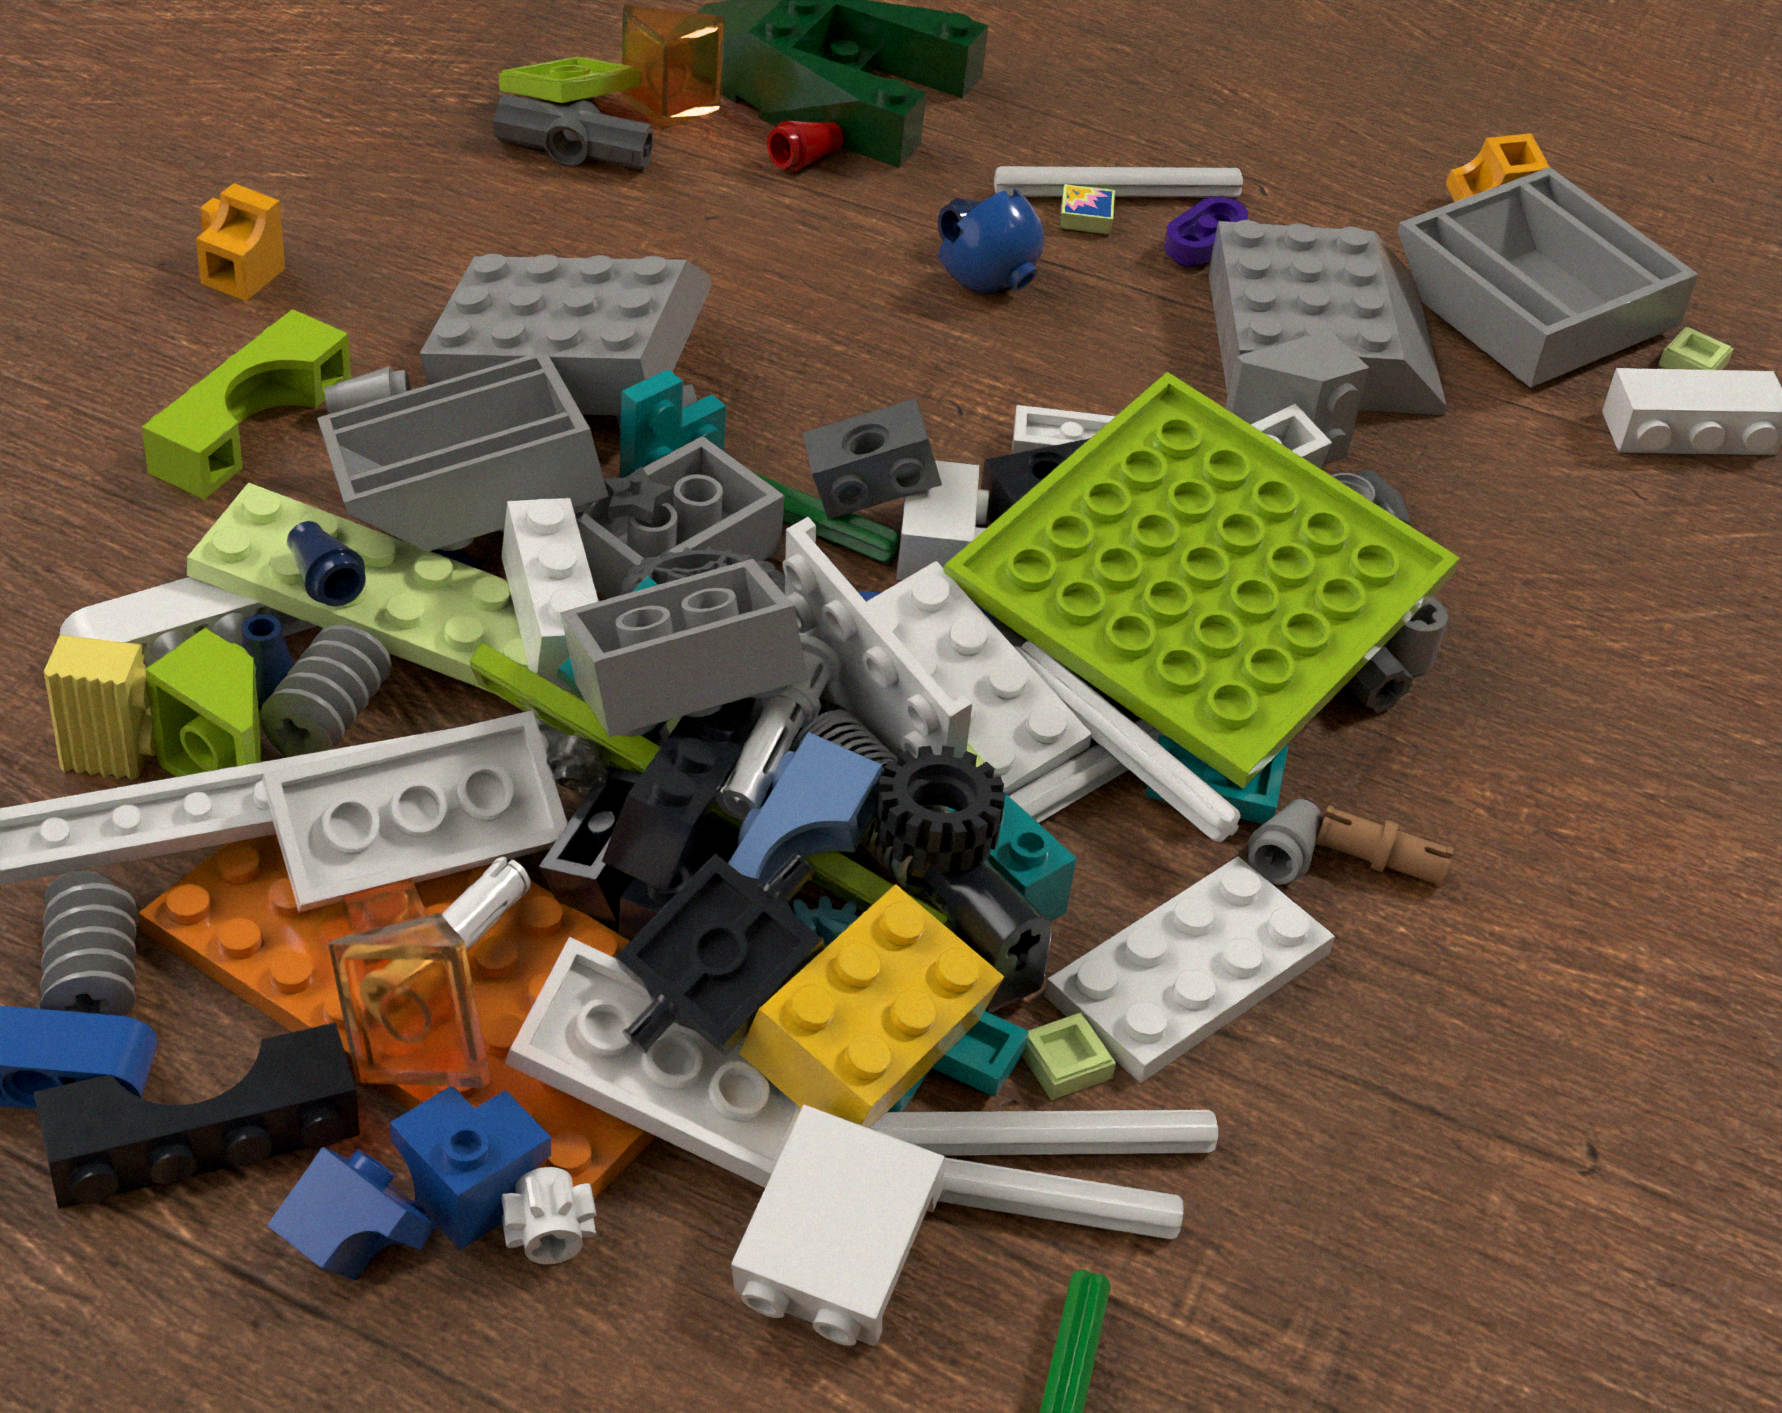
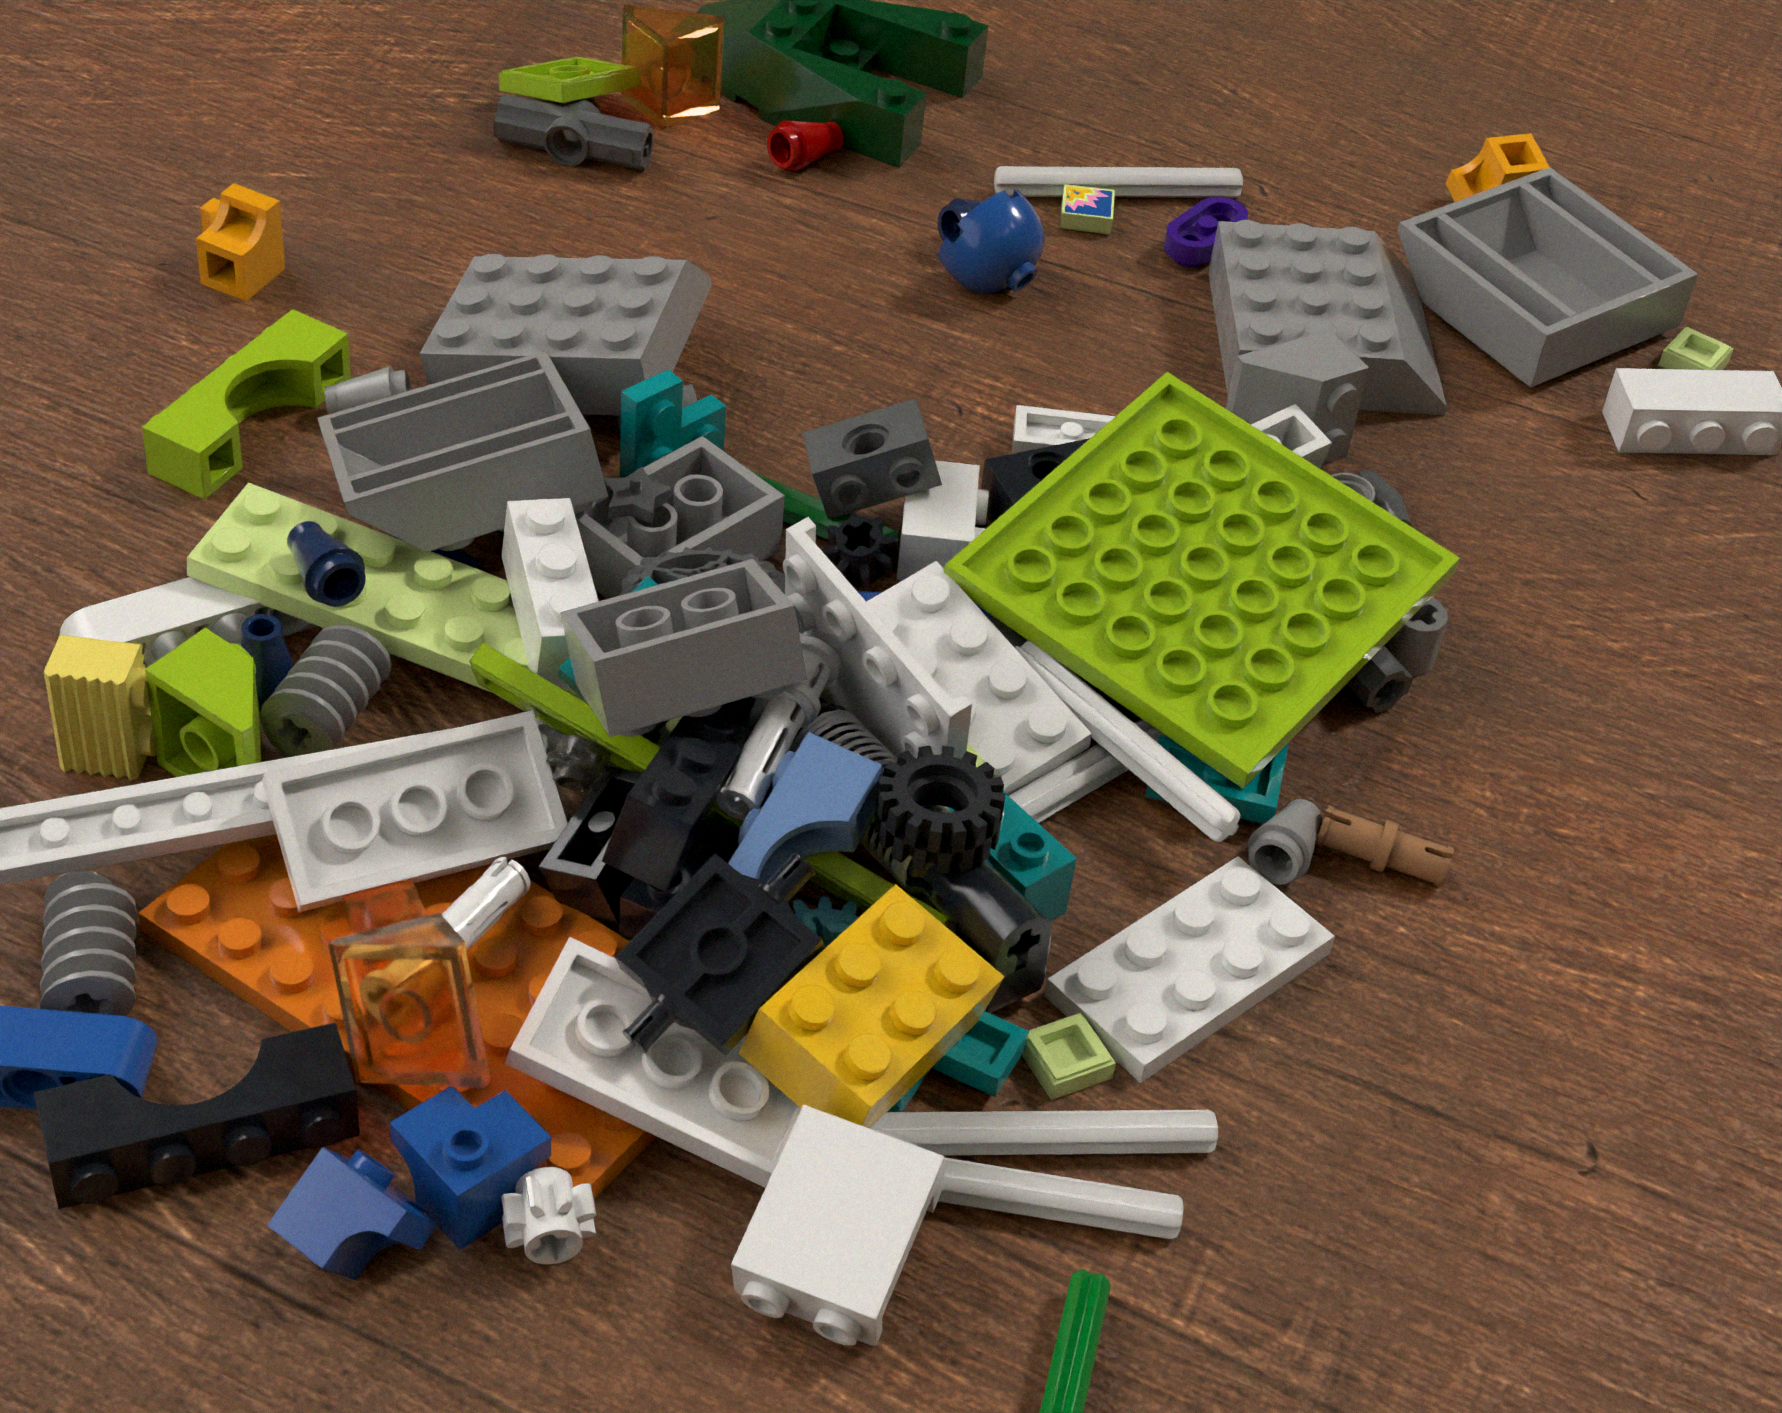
none -> black gear [822,512,898,591]

